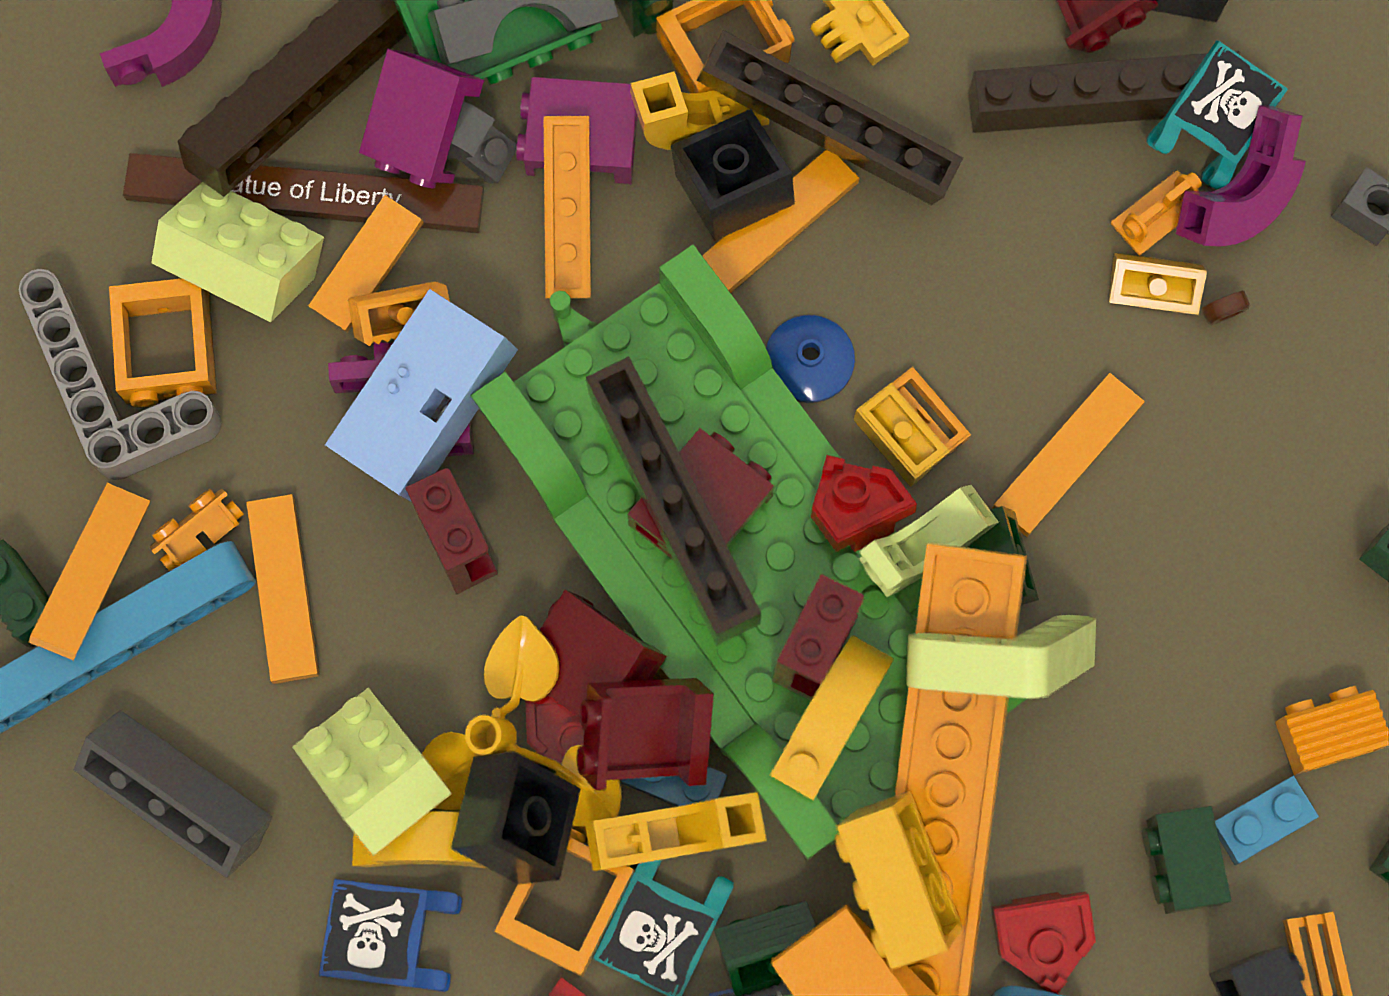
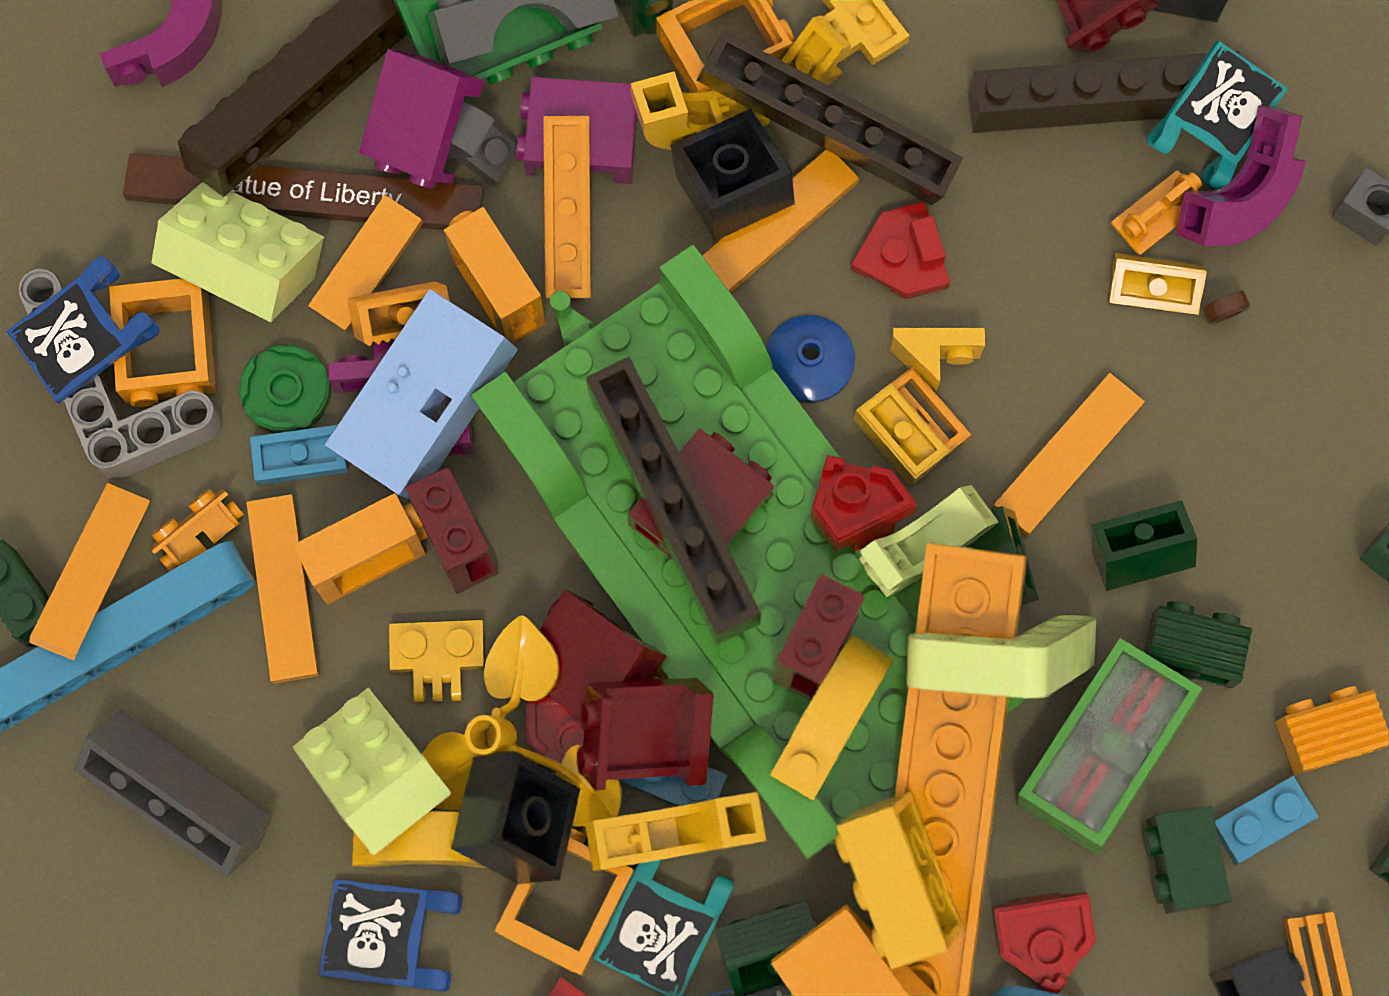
none -> flag [6,256,160,403]
none -> green tile [239,345,331,434]
none -> dark azure plate [250,425,349,485]
none -> light orange window [293,493,428,605]
none -> yellow hinge [389,620,485,703]
none -> light orange window [444,207,546,344]
none -> yellow slope [781,15,851,86]
none -> red plate [850,202,950,299]
none -> yellow slope [889,328,985,392]
none -> clear brick [1017,638,1203,857]
none -> dark green brick [1092,500,1197,591]
none -> dark green brick [1144,601,1252,688]

